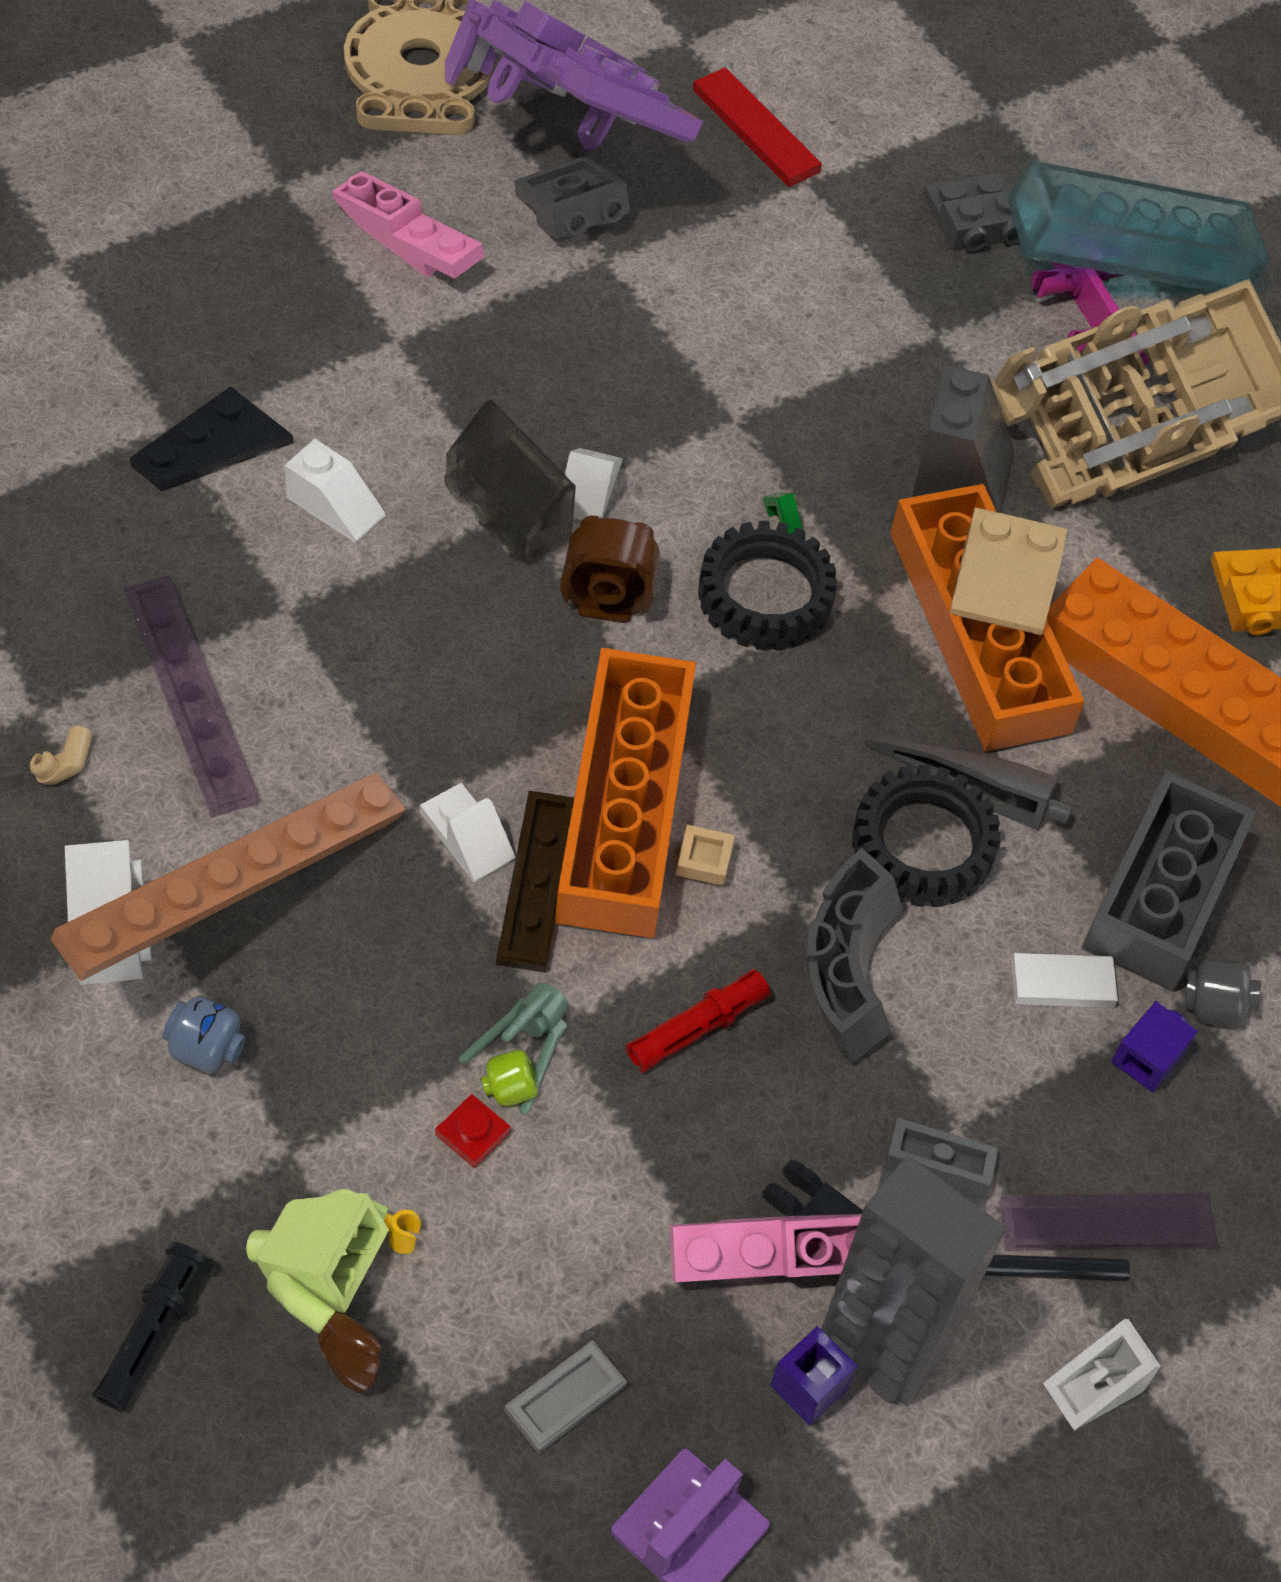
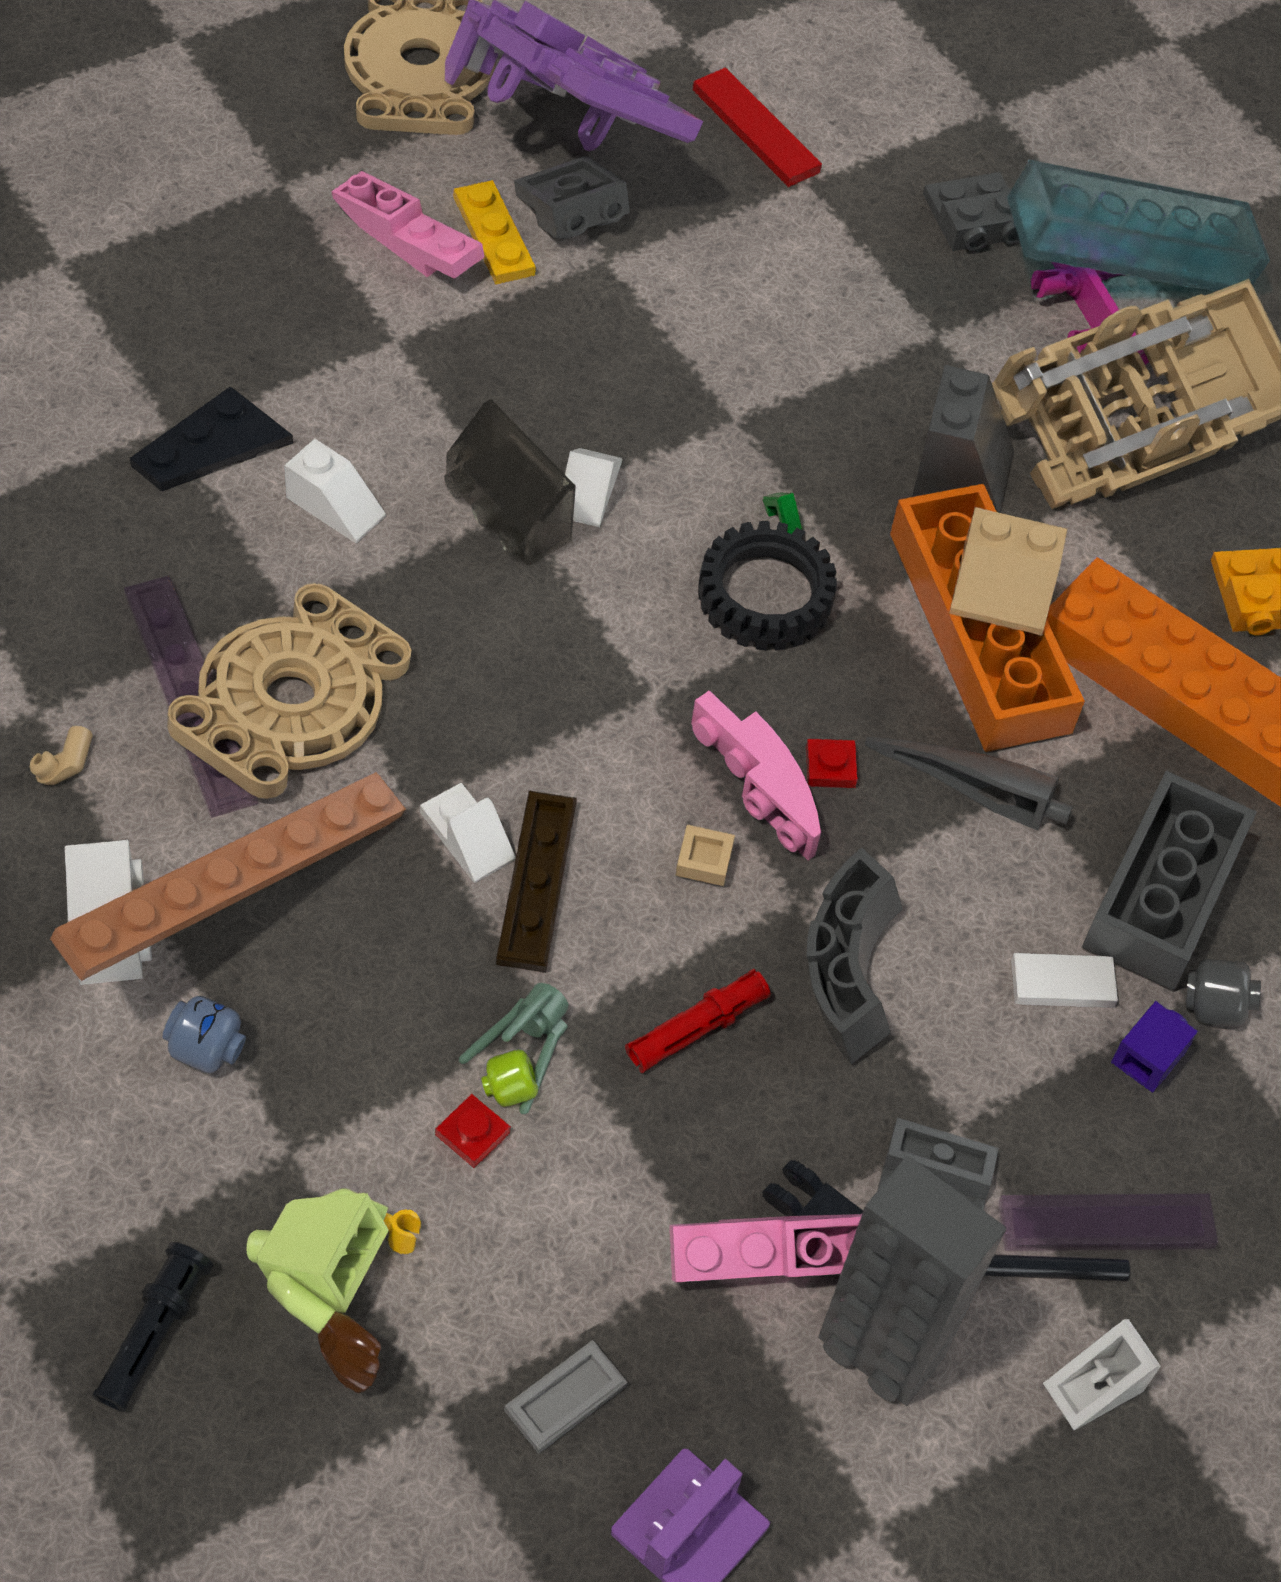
orange brick [555,648,696,939] -> none
reddish brown brick [560,515,660,623] -> none
dark purple brick [770,1326,858,1426] -> none
black tyre [852,765,1001,907] -> none
none -> tan piece [167,583,411,799]
none -> yellow plate [453,180,536,285]
none -> bright pink slope [691,691,821,861]
none -> red plate [806,739,858,788]

